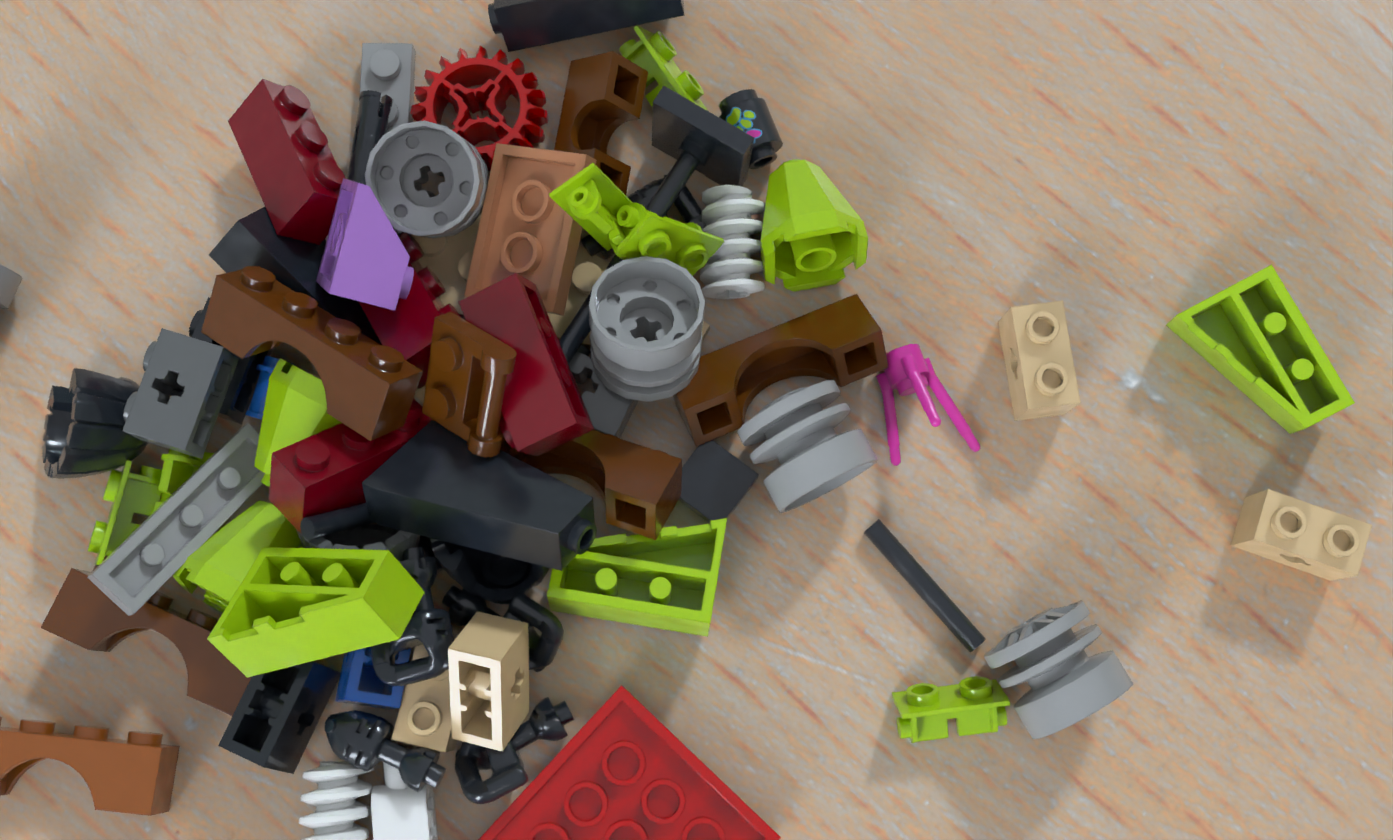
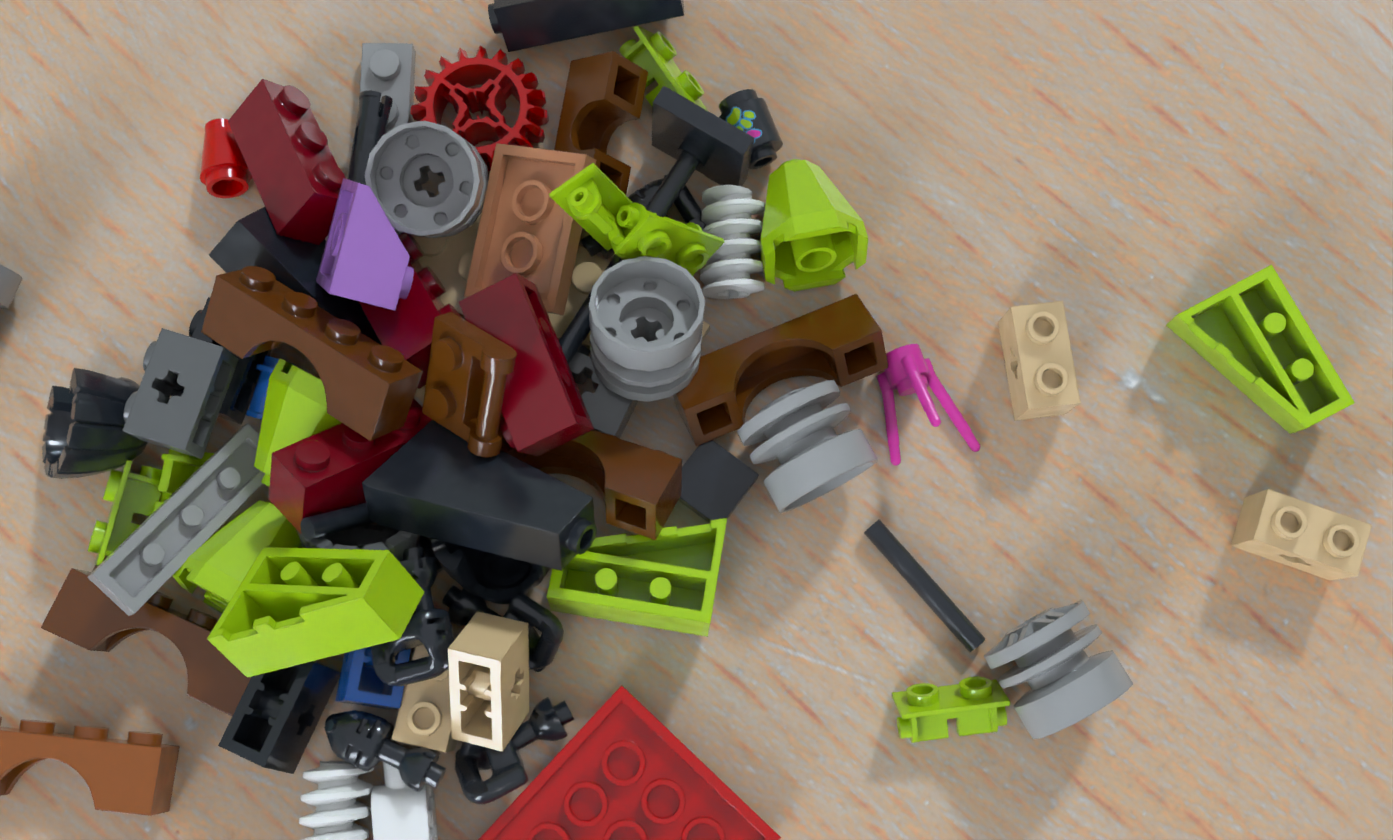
none -> red cone [200,118,252,198]

